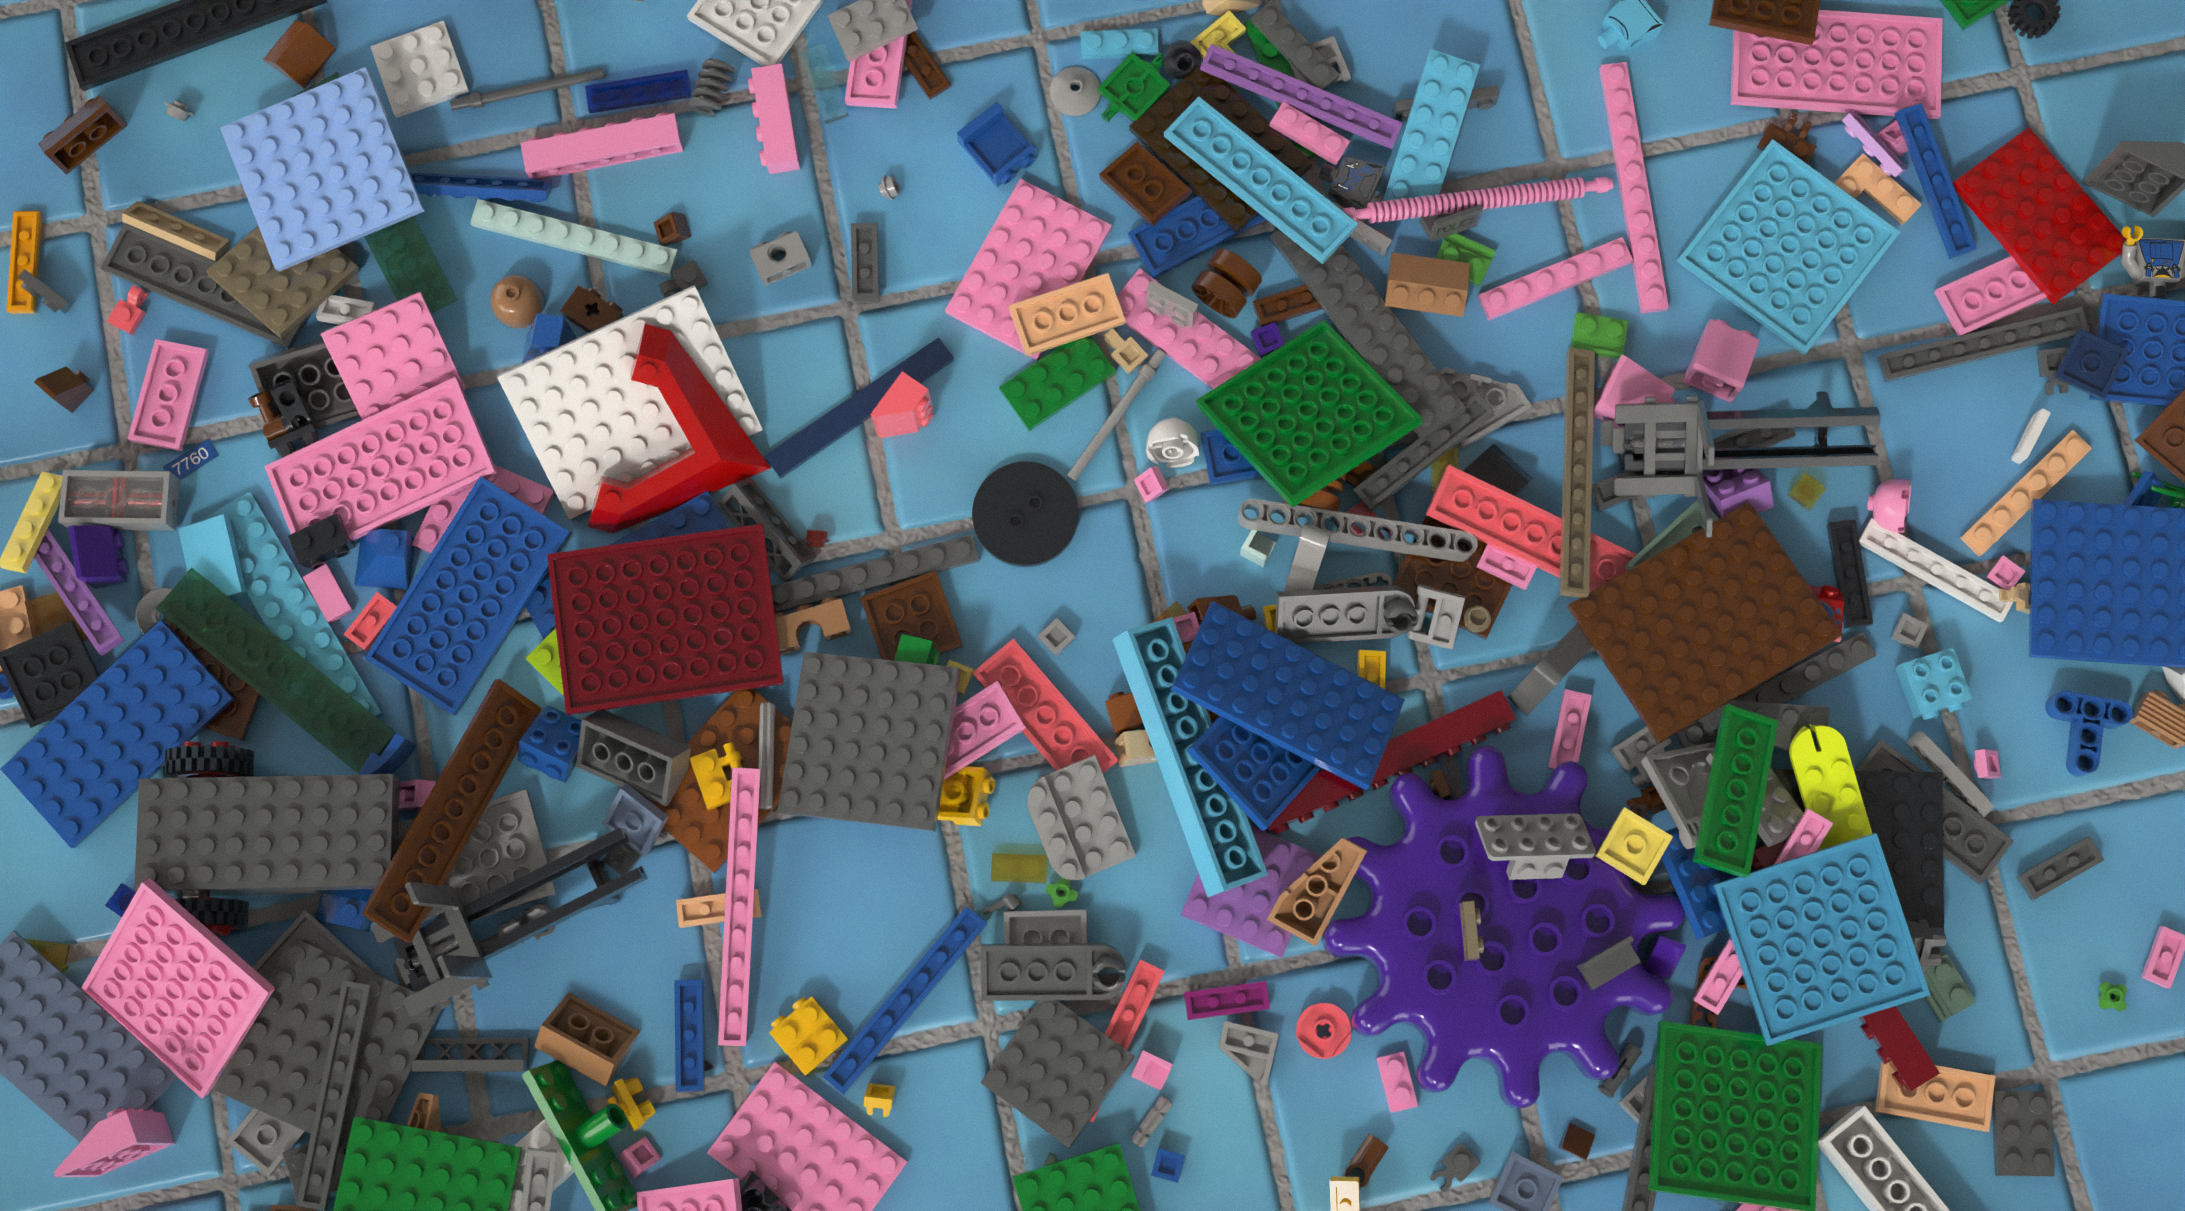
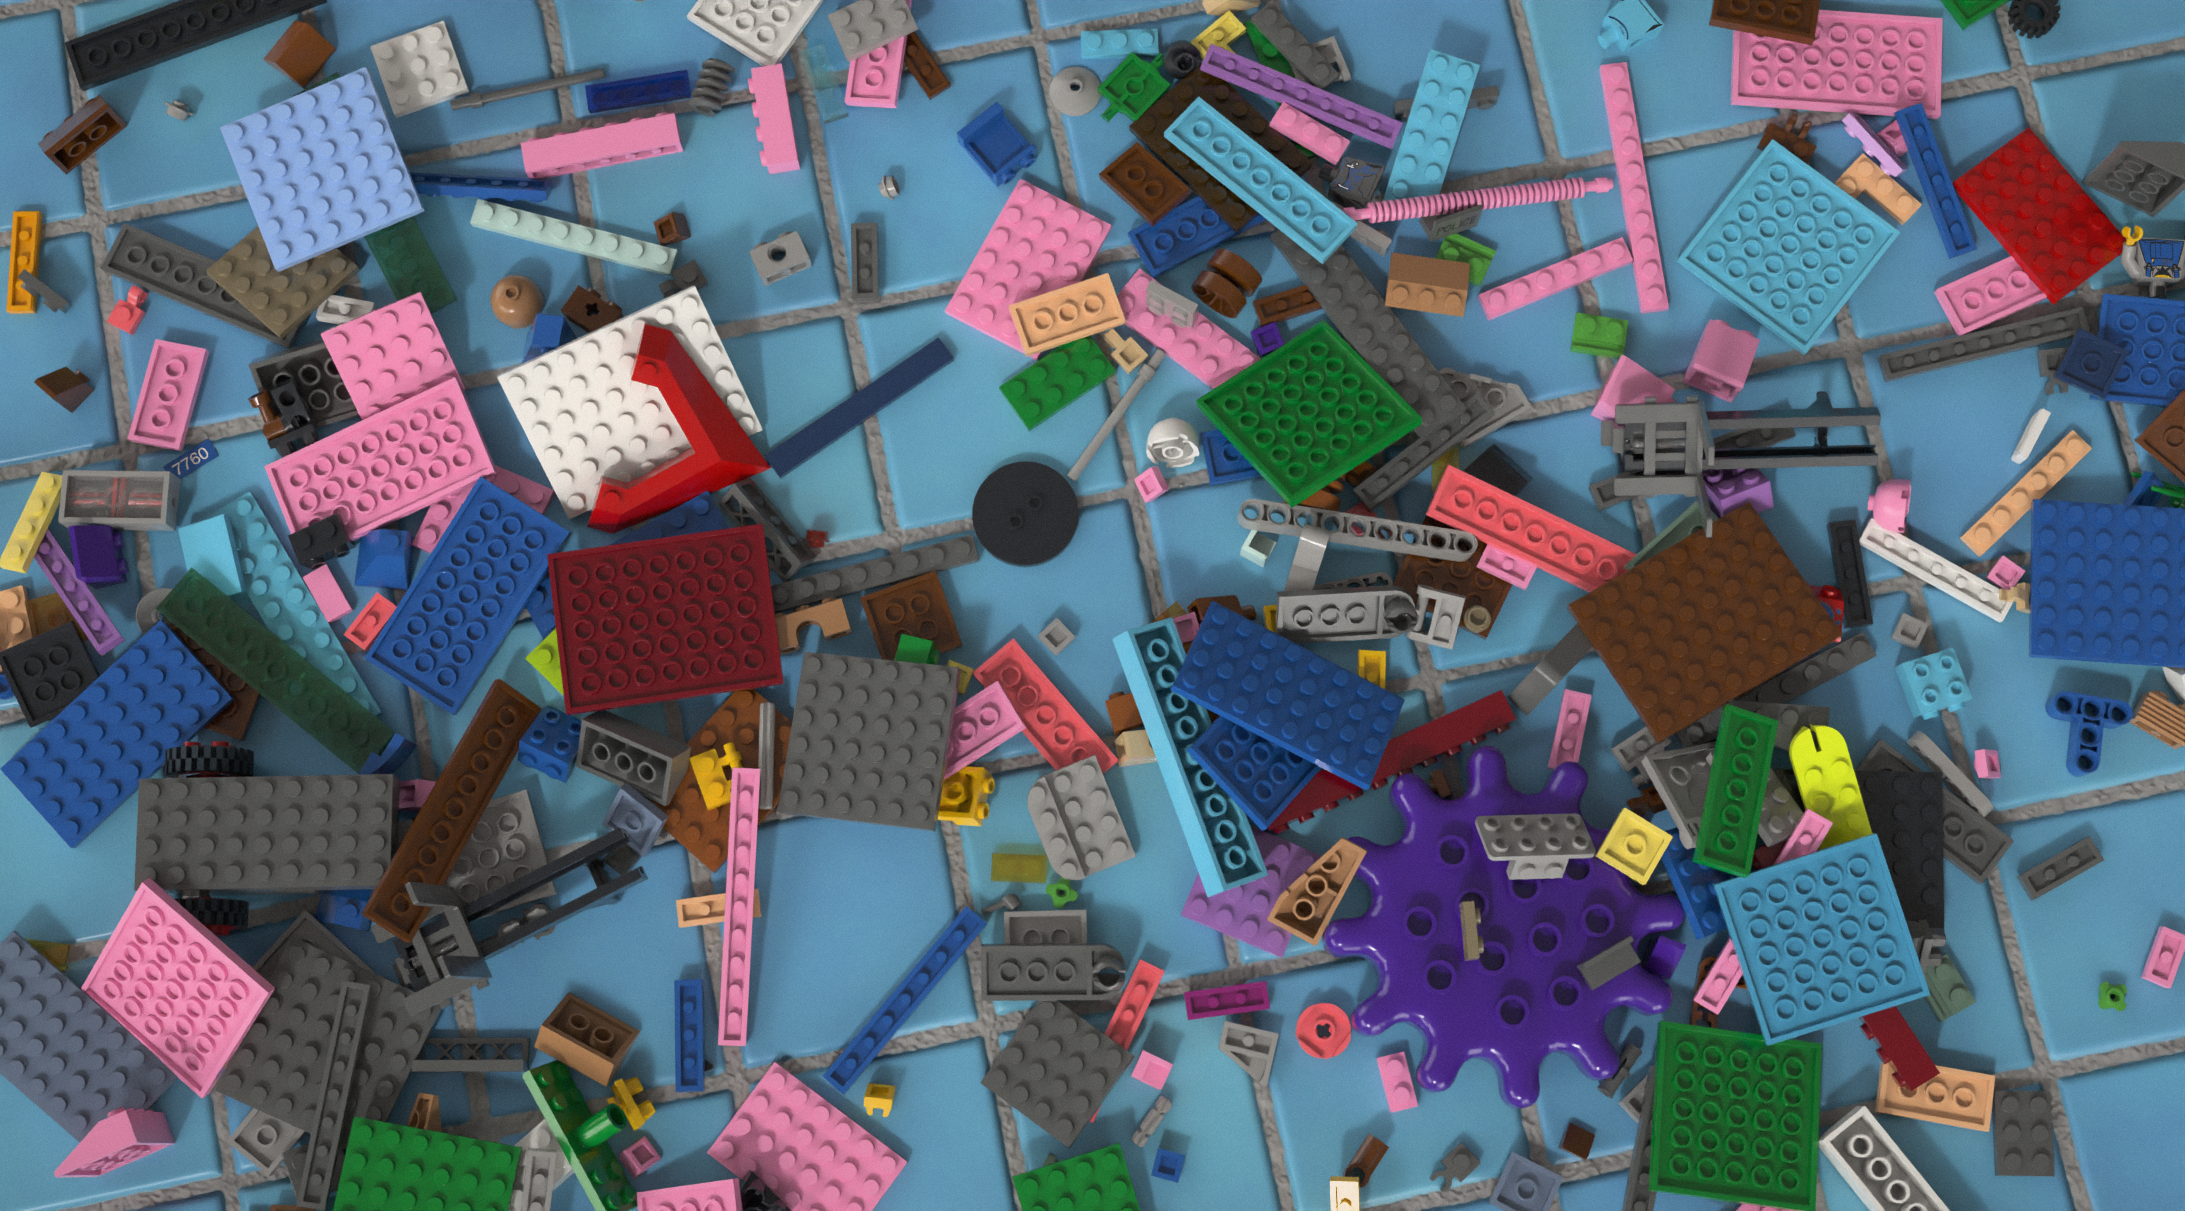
clear blue plate [105,883,136,917] -> none
tan plate [122,201,230,261] -> none
yellow plate [769,996,849,1076] -> none
coral slope [871,371,934,438] -> none
dark tan plate [1559,347,1595,598] -> none
clear yellow plate [1787,472,1827,511] -> none

